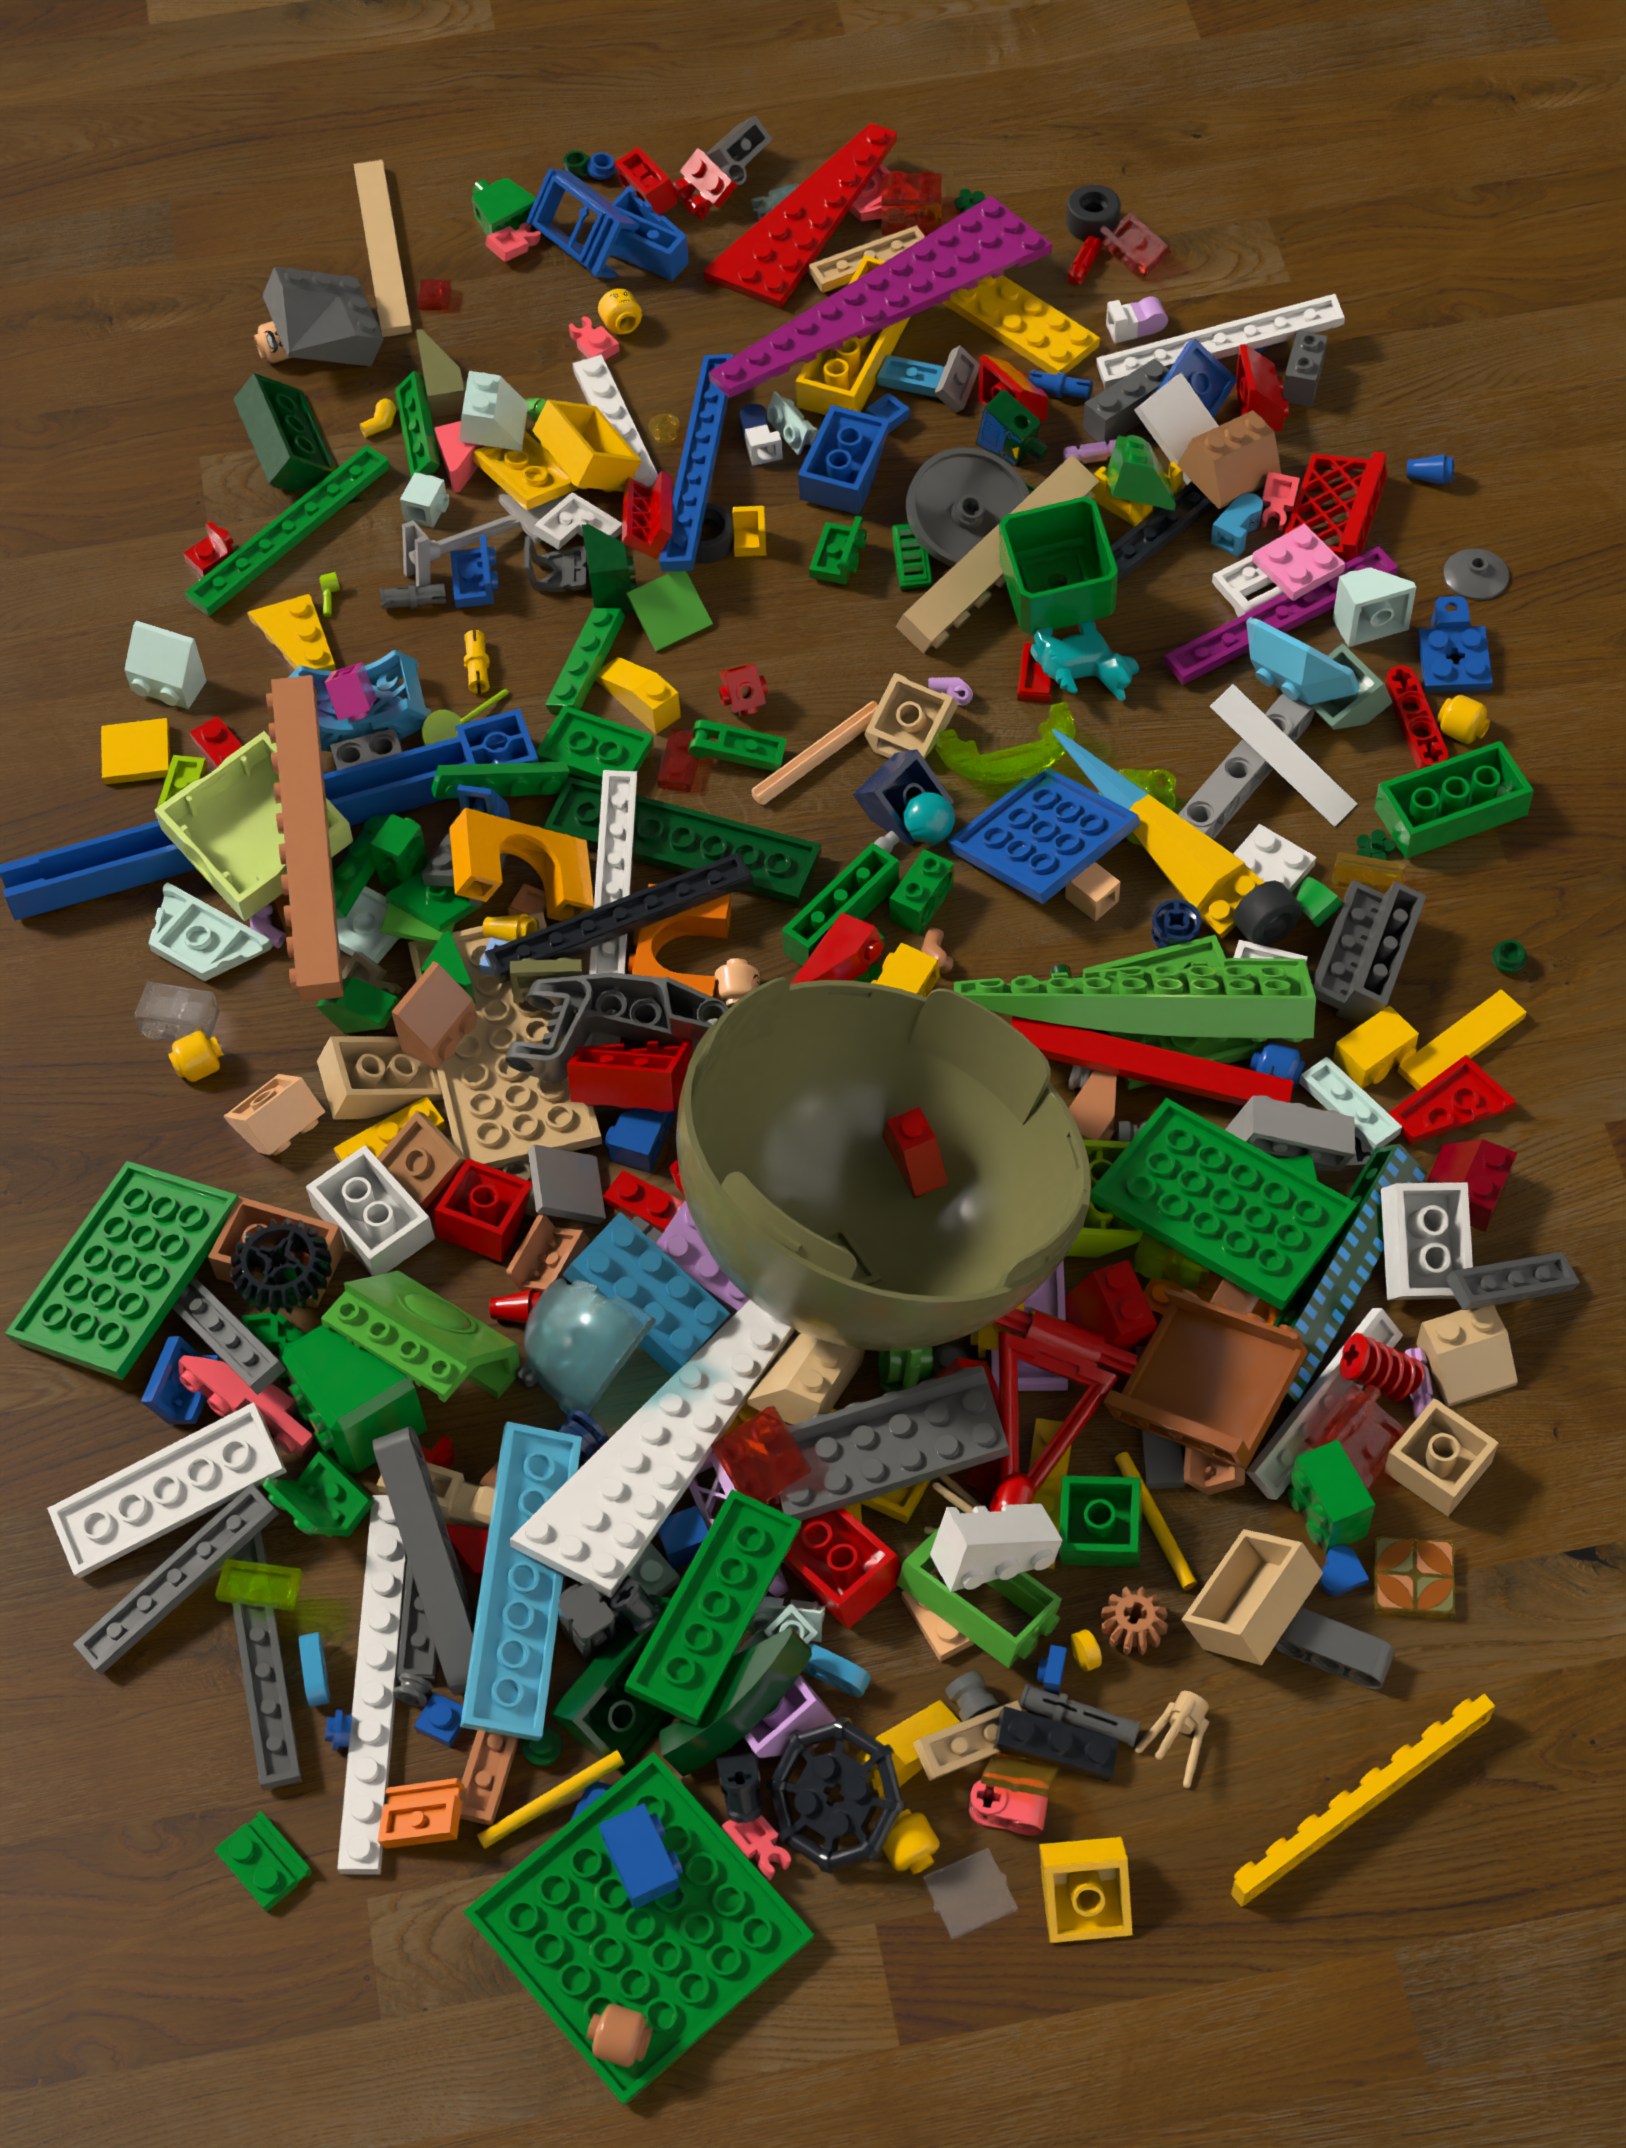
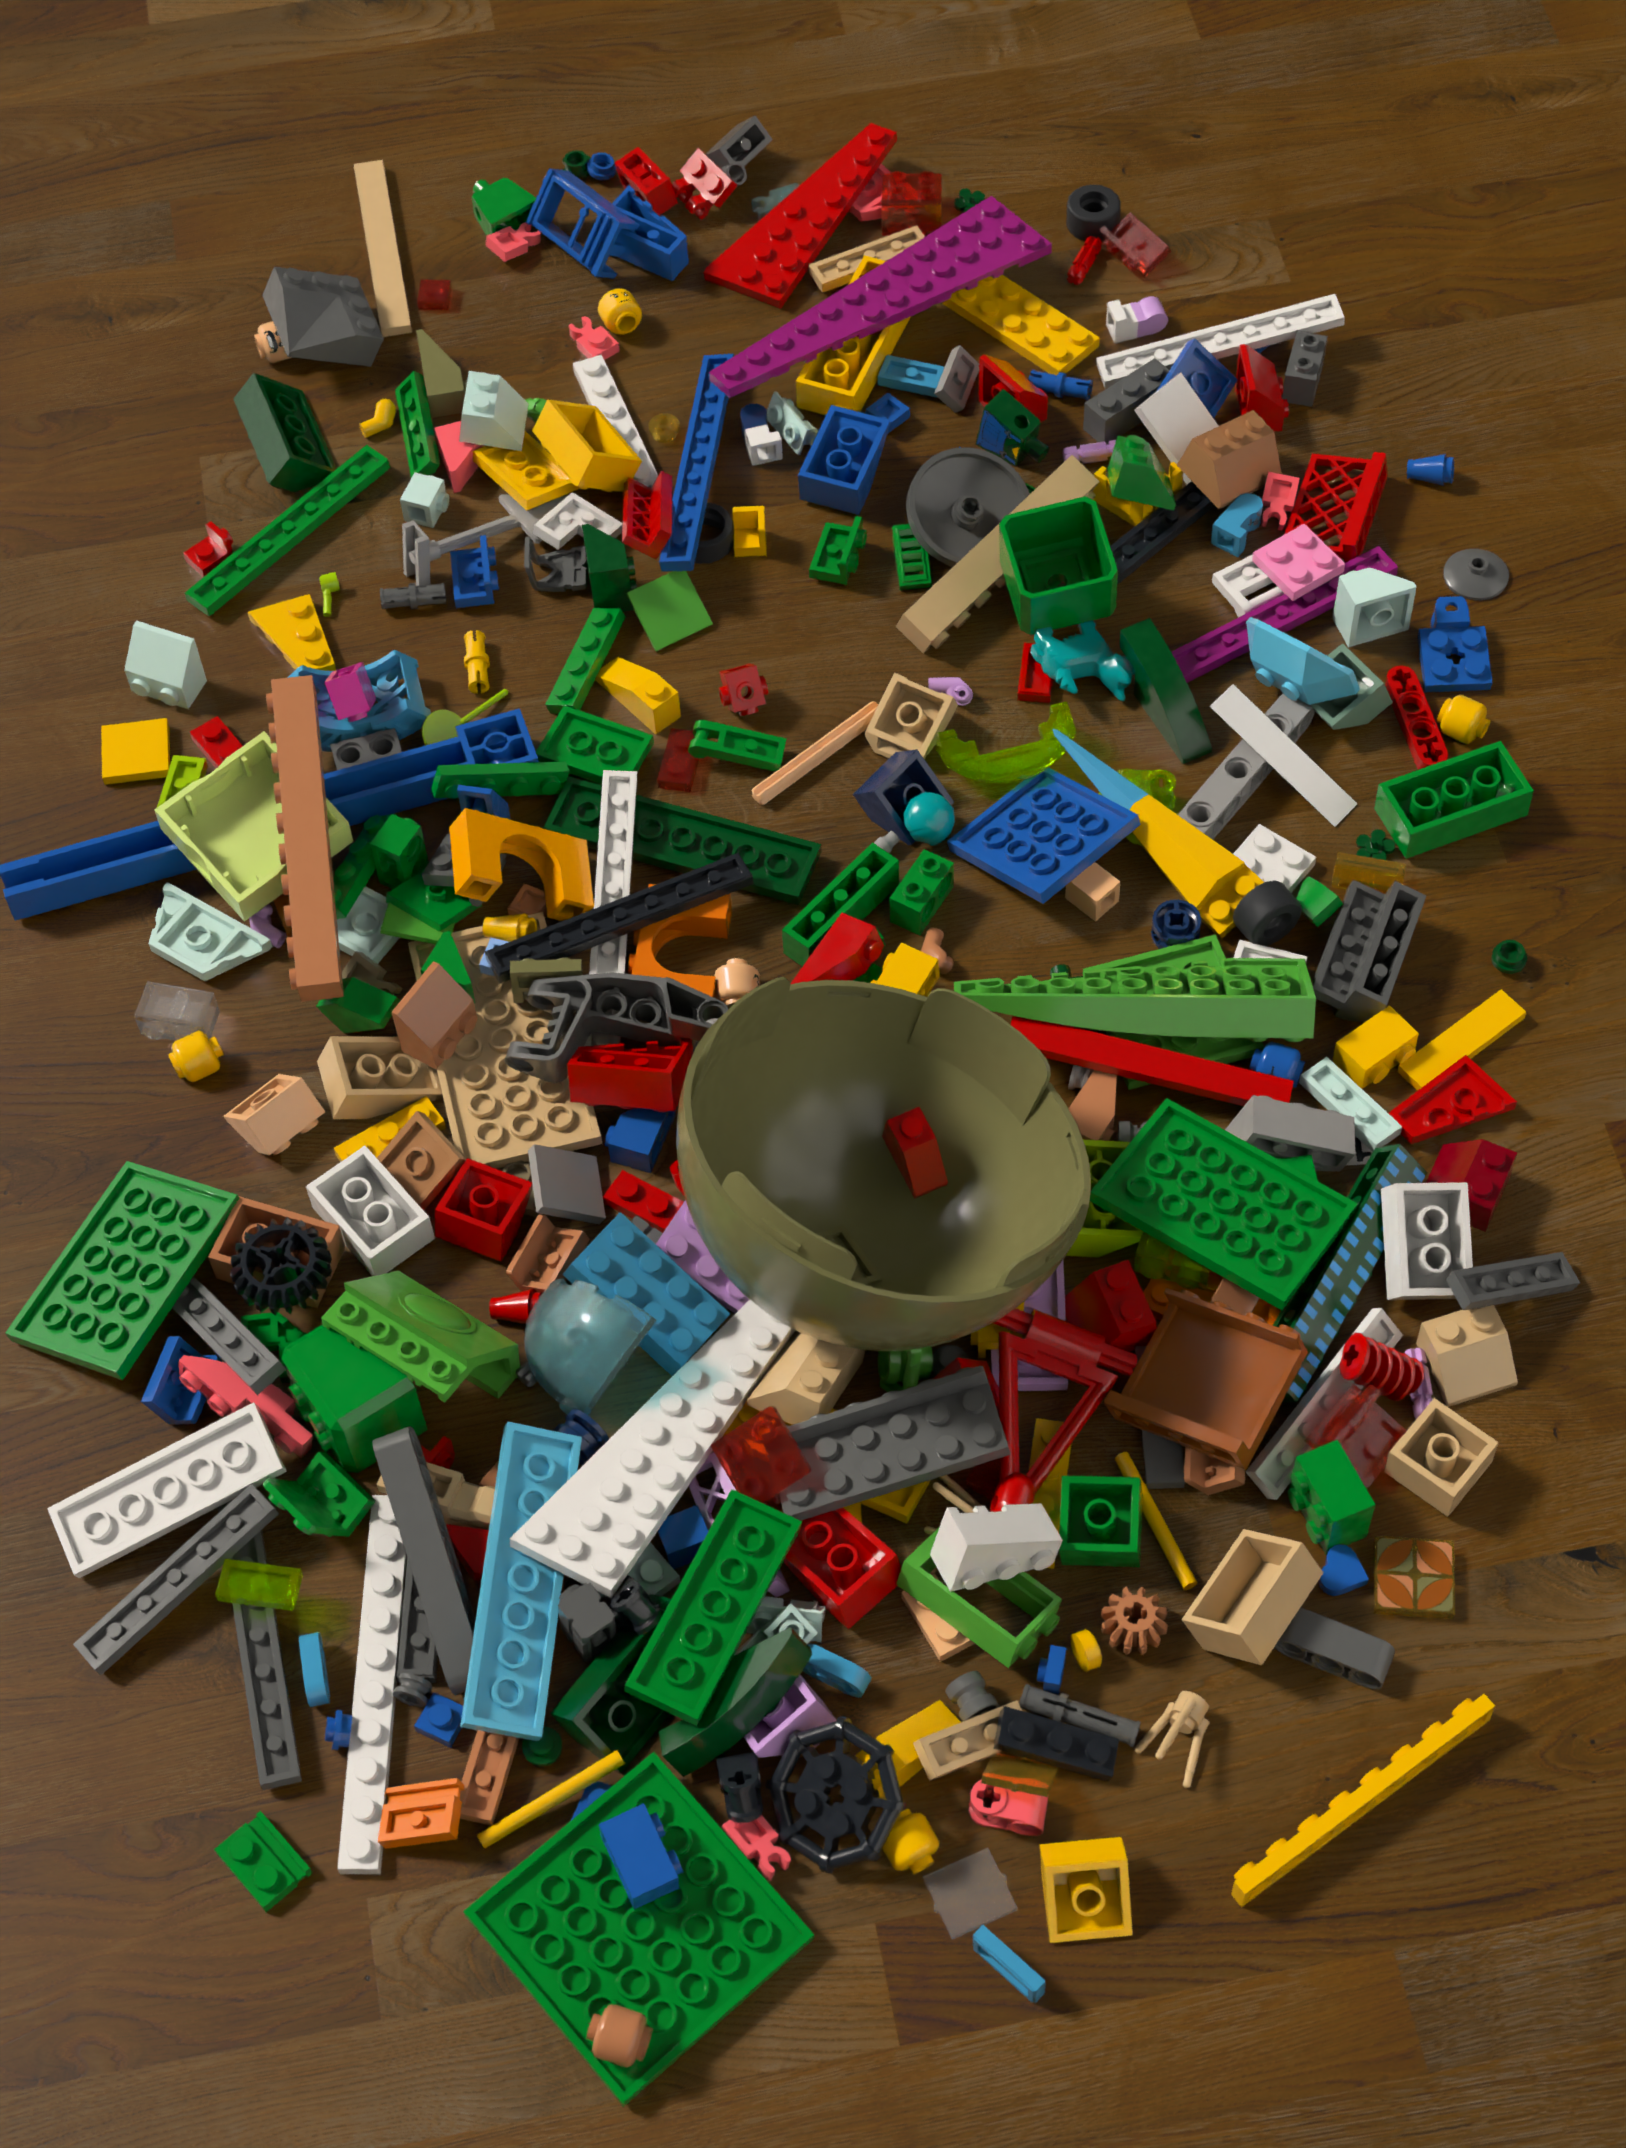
none -> dark azure tile [973,1925,1046,2003]
none -> dark green slope [1119,618,1212,764]

